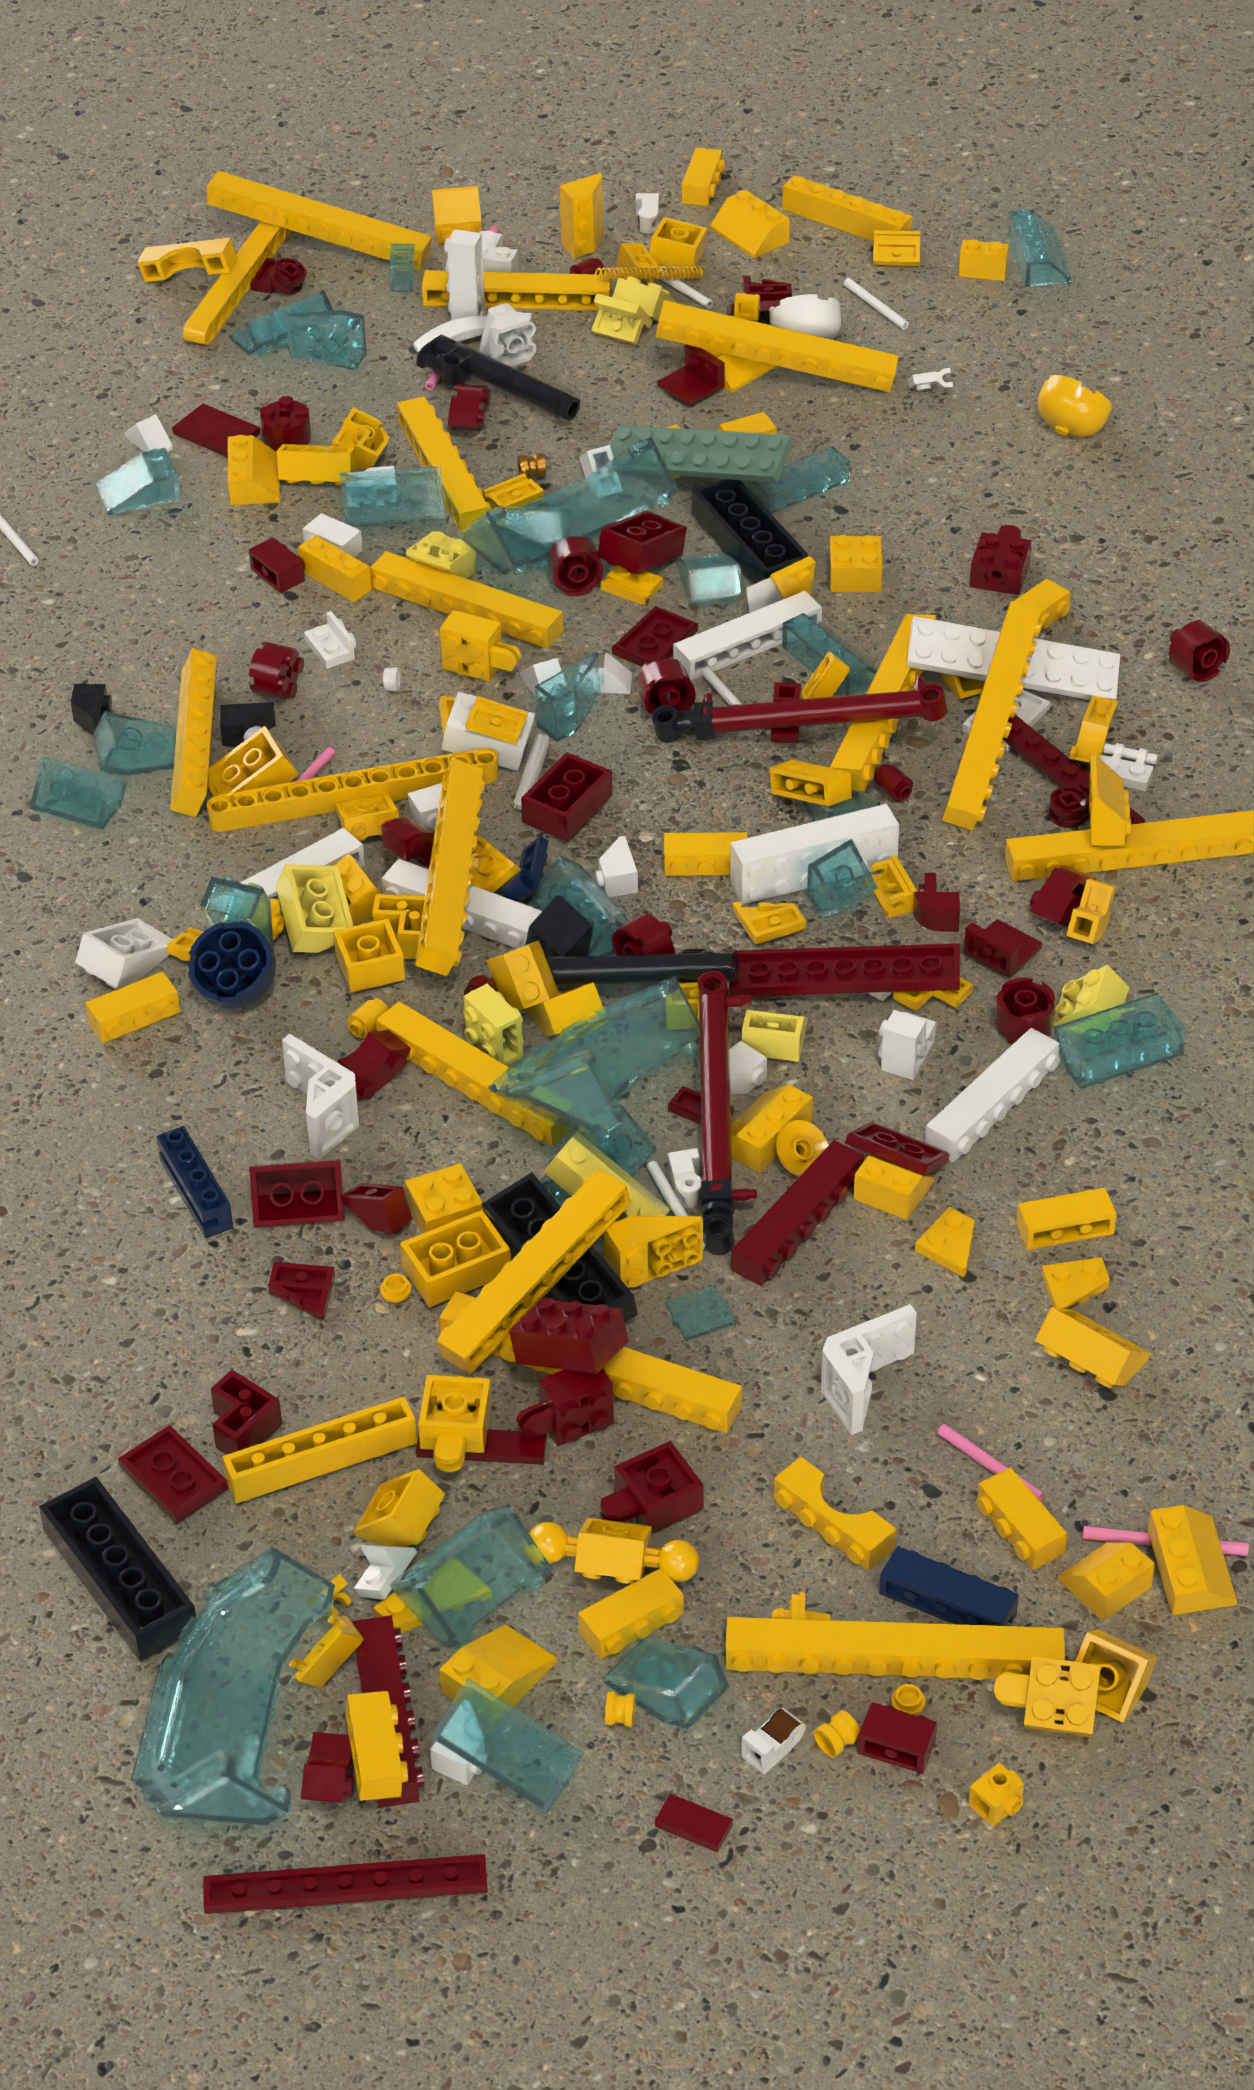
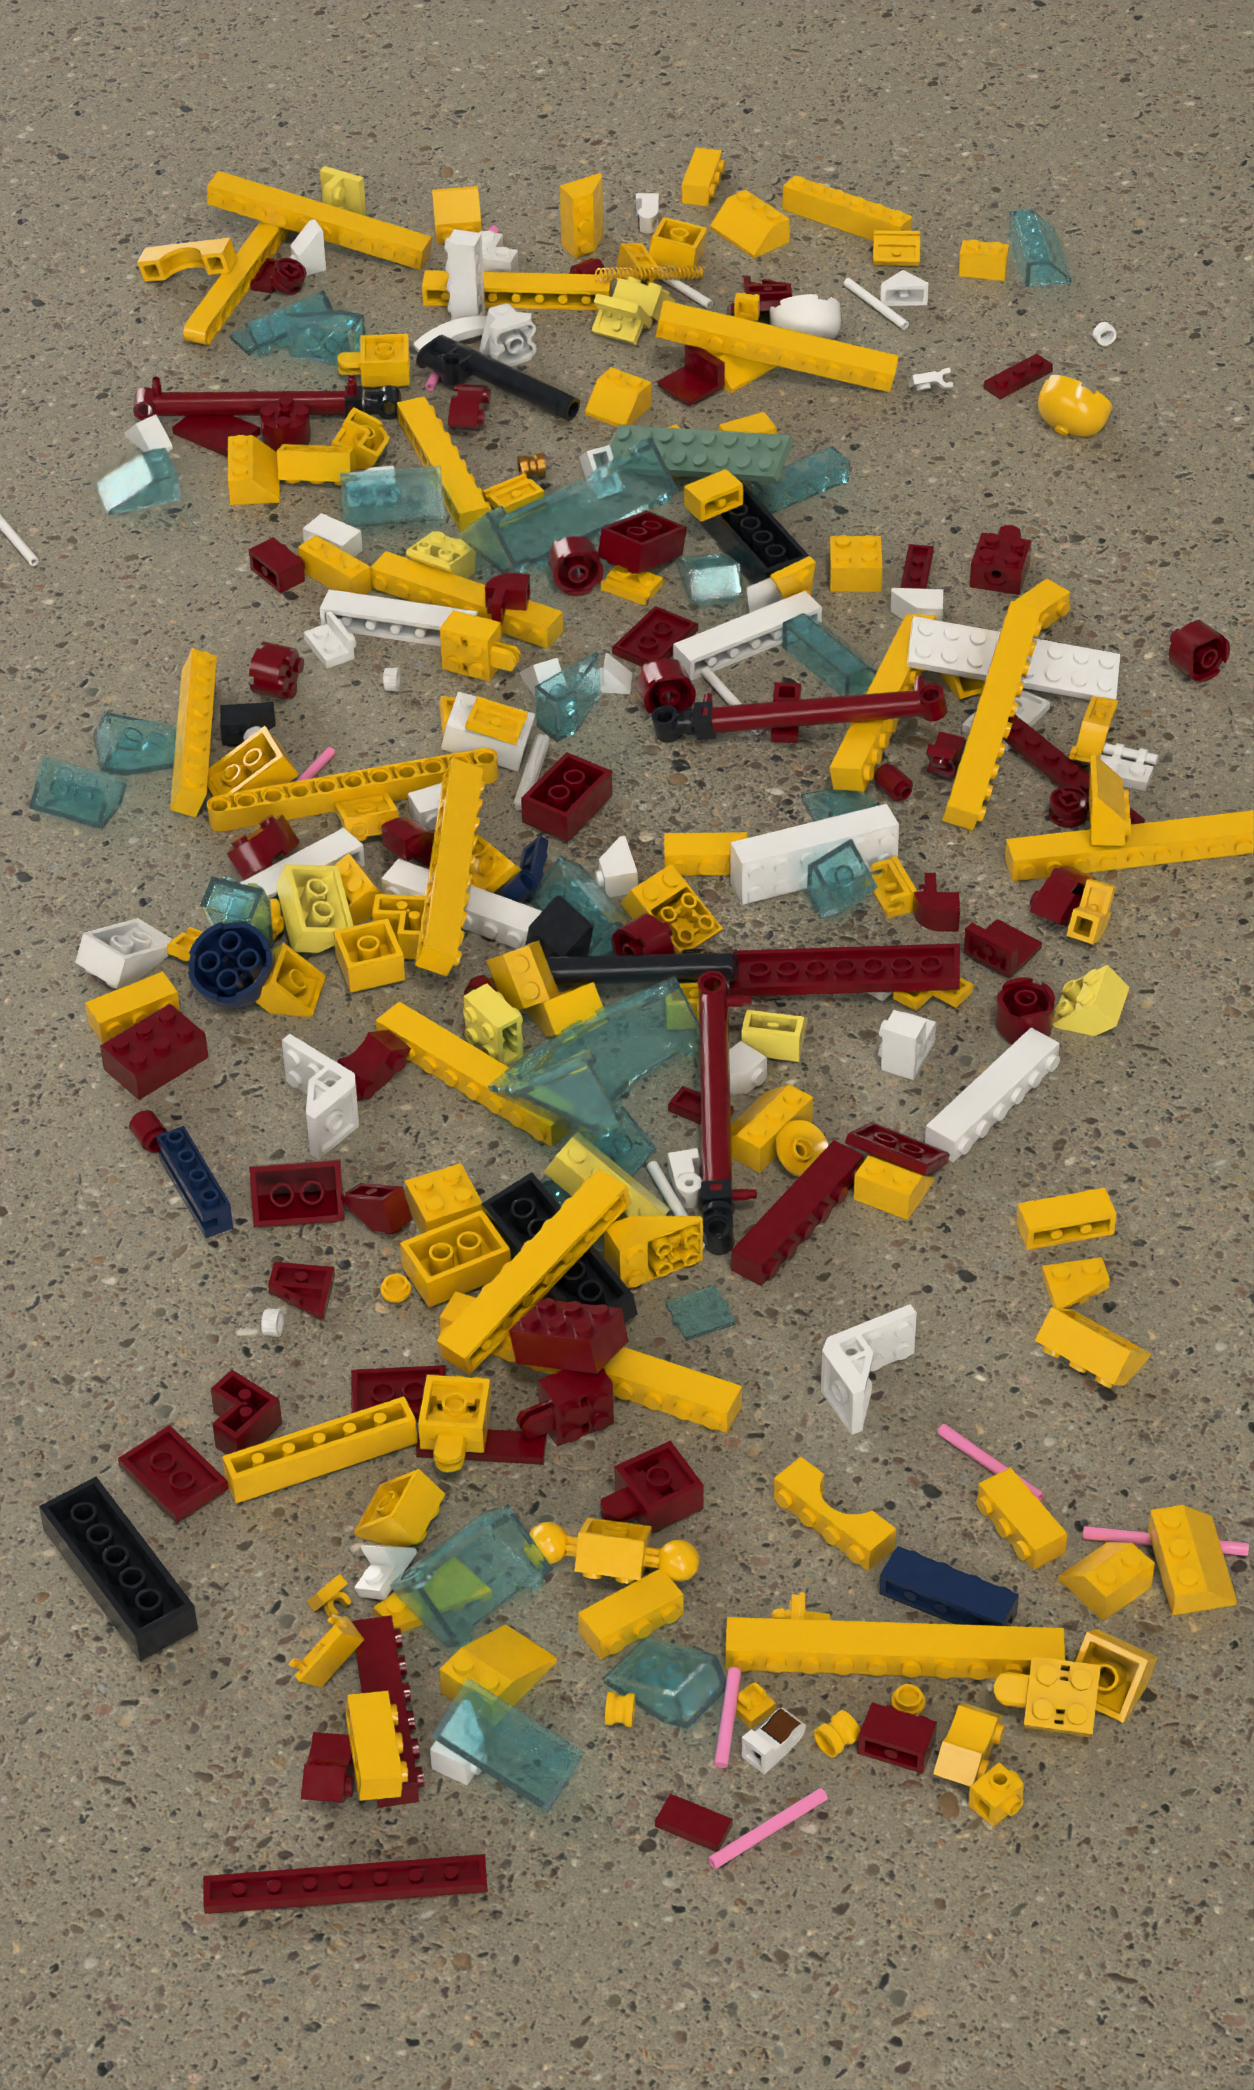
black slope [70,684,112,739] -> none
clear light blue windscreen [131,1547,335,1825] -> none
yellow brick [347,998,389,1039] -> none
clear light blue slope [389,244,414,292] -> none
clear light blue slope [486,507,570,547] -> none
yellow wing [732,902,806,945] -> none
yellow brick [769,760,852,806] -> none
yellow slope [801,651,850,699] -> none
yellow wing [915,1207,975,1277] -> none
clear light blue slope [1054,993,1186,1089] -> none
none -> dark red brick [100,1003,208,1100]
none -> dark red brick [129,1110,168,1153]
none -> dark red piece [133,375,401,421]
none -> dark red brick [227,814,300,880]
none -> yellow slope [253,943,326,1018]
none -> white axle [261,1308,284,1337]
none -> white slope [288,219,326,276]
none -> light yellow bracket [320,166,366,216]
none -> white brick [320,589,478,646]
none -> yellow brick [337,334,410,388]
none -> dark red tile [351,1365,446,1422]
none -> dark red brick [485,573,531,626]
none -> yellow slope [585,367,652,427]
none -> yellow slope [621,863,723,954]
none -> yellow brick [684,469,743,522]
none -> bright pink piece [708,1788,828,1870]
none -> bright pink bar [714,1667,741,1768]
none -> yellow tile [735,1682,776,1730]
none -> white slope [880,270,928,306]
none -> white slope [891,588,943,621]
none -> dark red tile [900,544,934,589]
none -> dark red brick [926,731,966,779]
none -> yellow brick [933,1703,1006,1786]
none -> dark red plate [984,353,1053,400]
none -> white axle [1093,322,1117,346]

